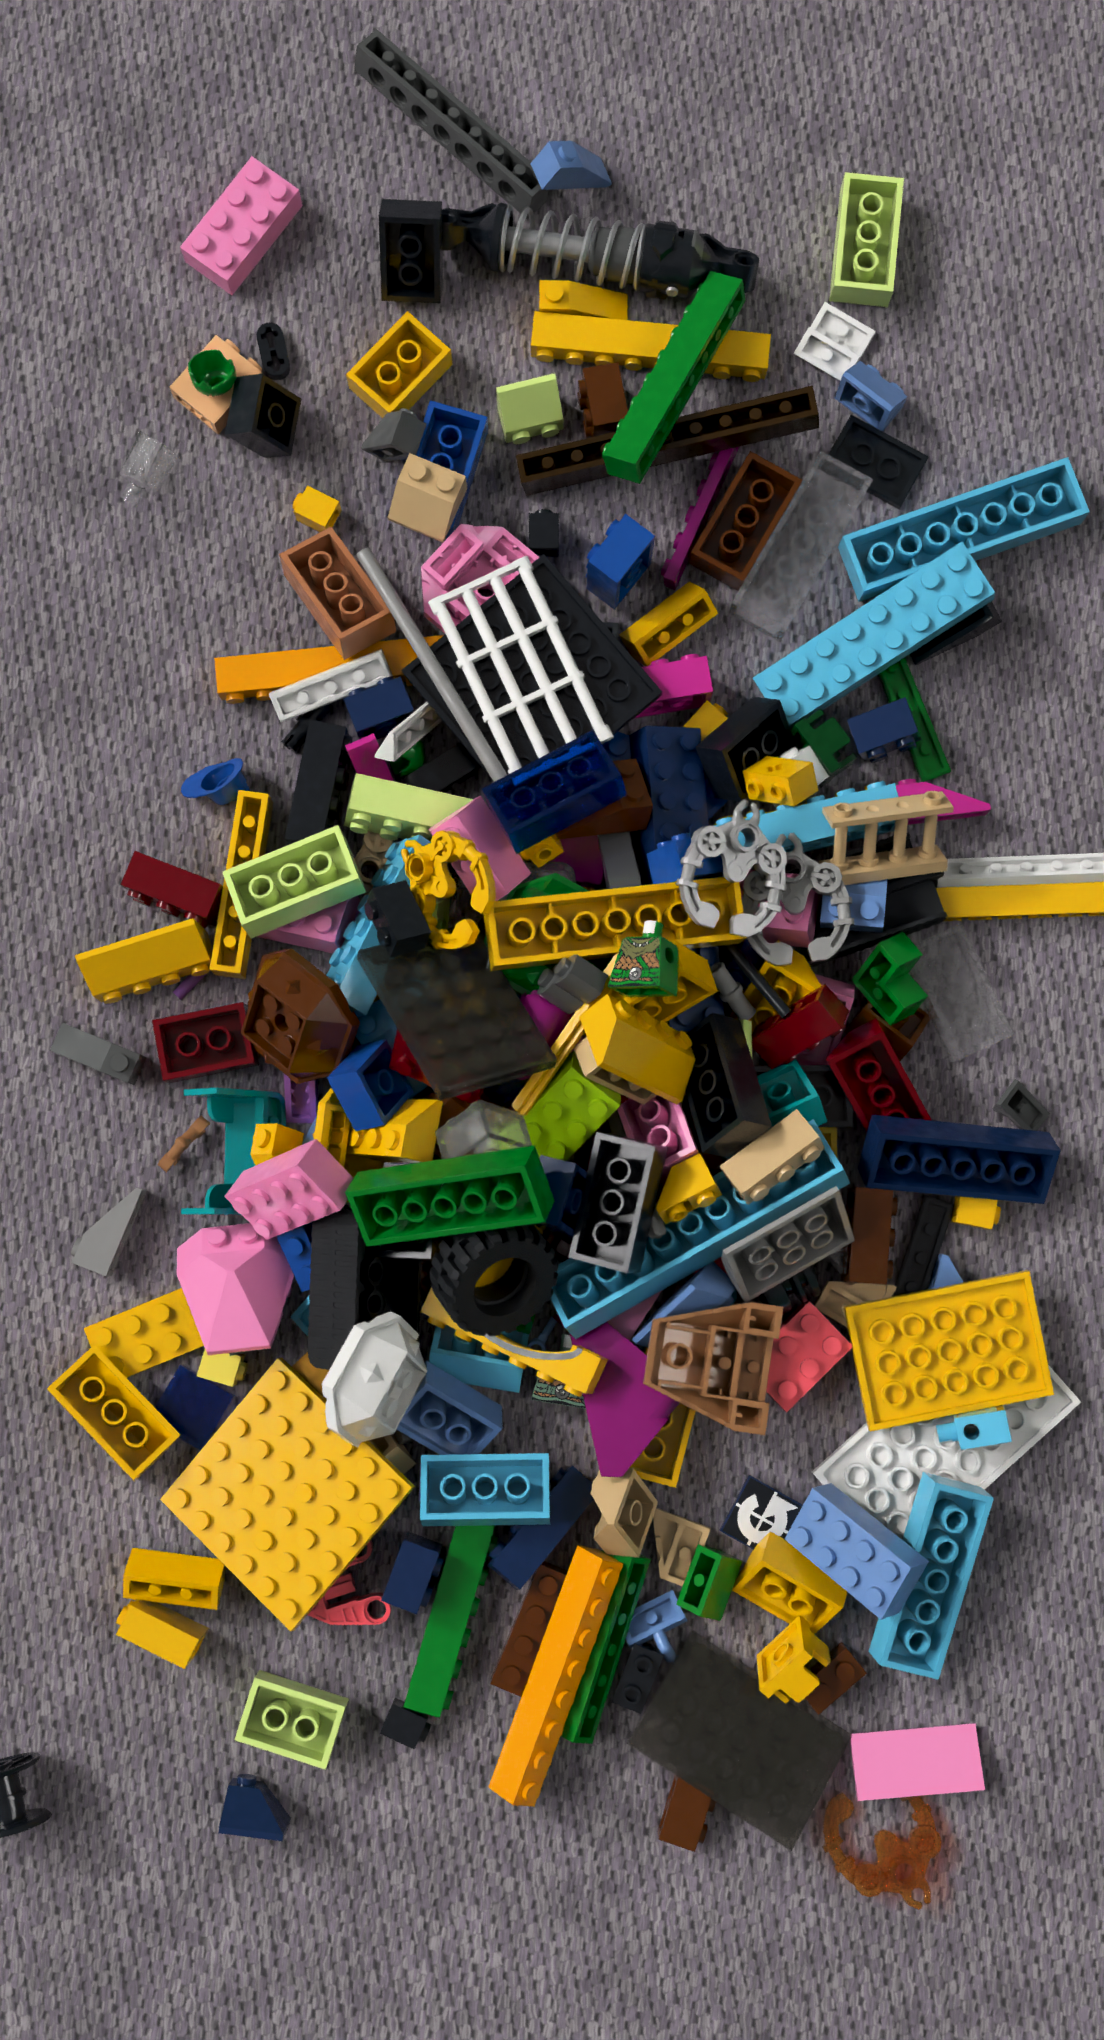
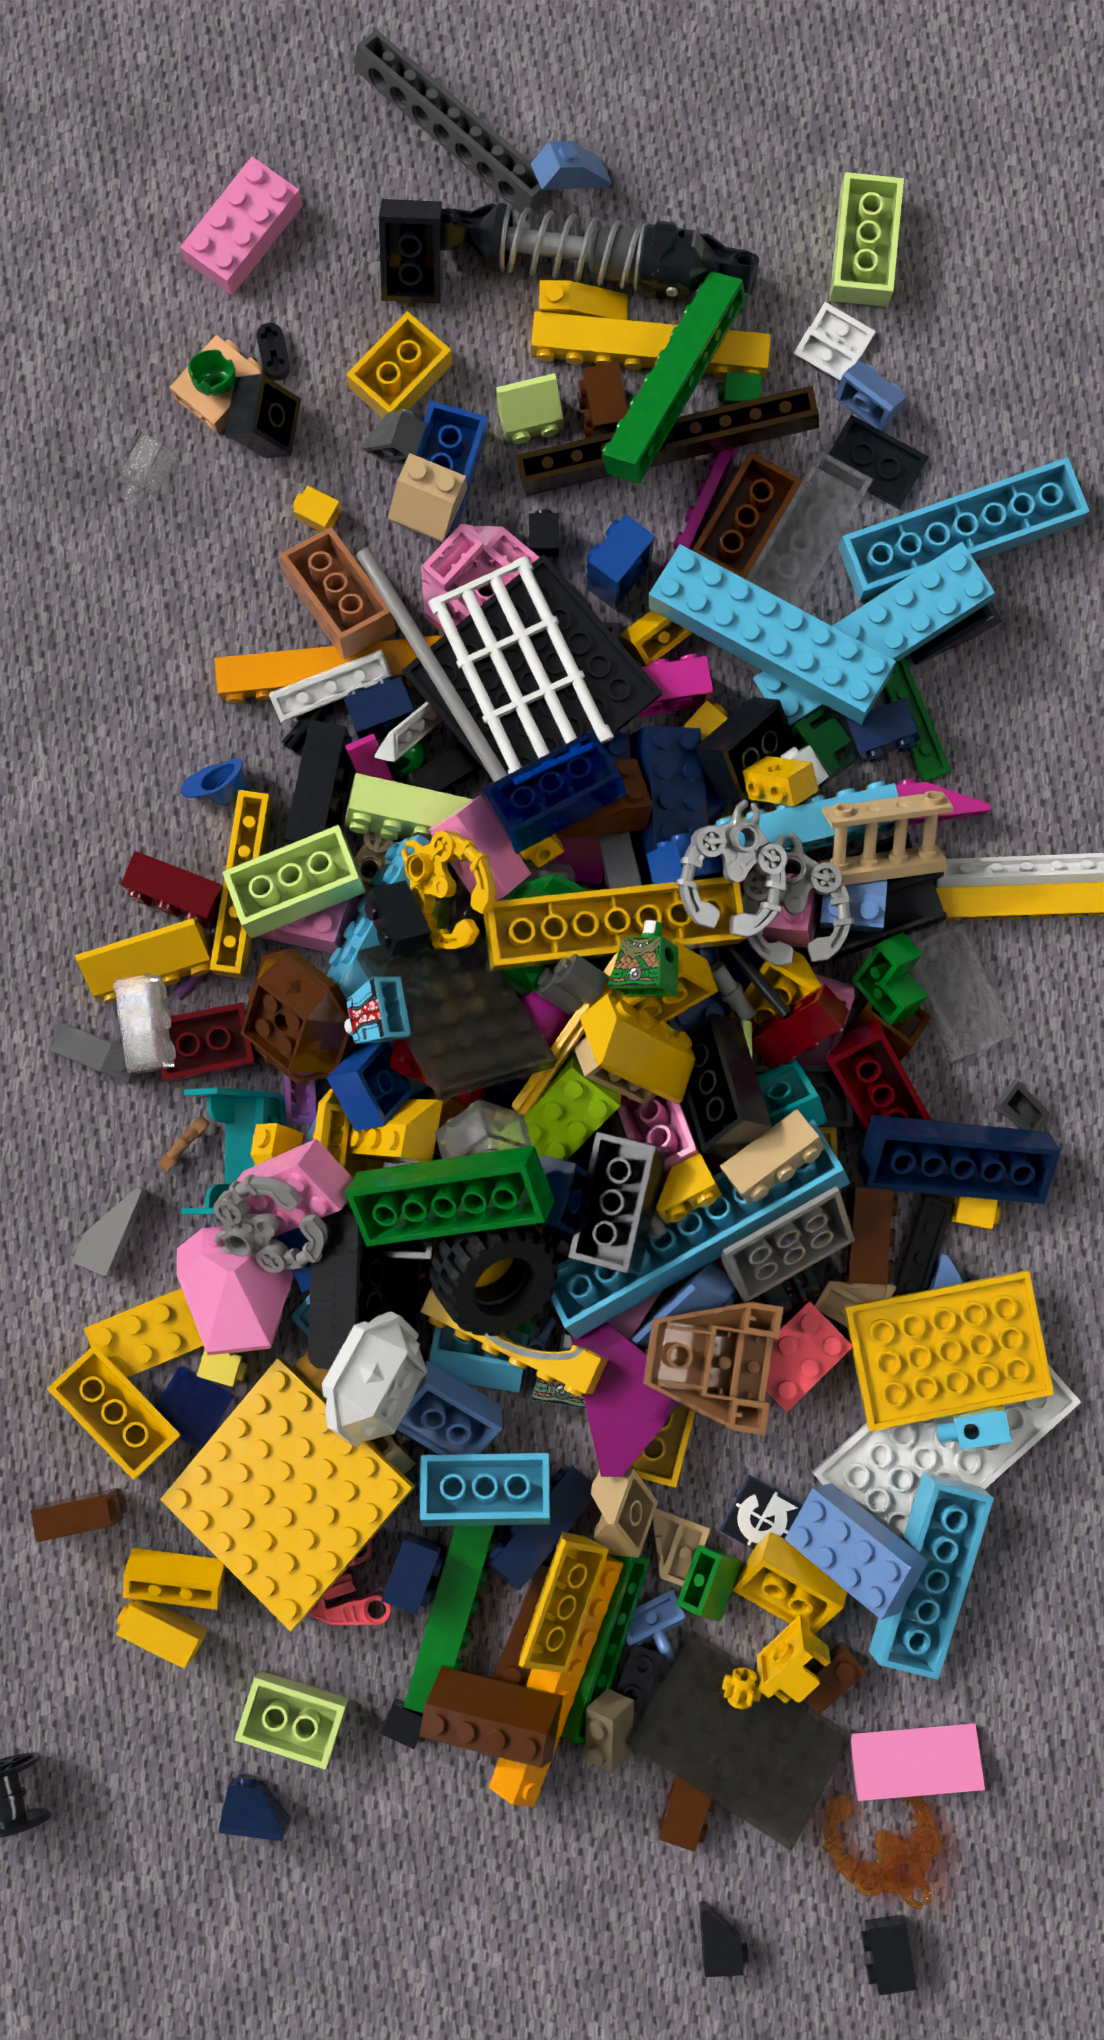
none -> reddish brown brick [31,1488,127,1542]
none -> clear brick [114,974,176,1074]
none -> light grey piece [213,1174,327,1273]
none -> medium azure torso [344,977,411,1043]
none -> reddish brown slope [419,1666,563,1768]
none -> yellow slope [519,1532,609,1673]
none -> dark tan brick [585,1688,634,1773]
none -> medium azure brick [649,544,896,725]
none -> black slope [699,1901,749,1977]
none -> green brick [717,371,762,407]
none -> yellow gear [722,1667,762,1709]
none -> black brick [860,1914,917,1996]

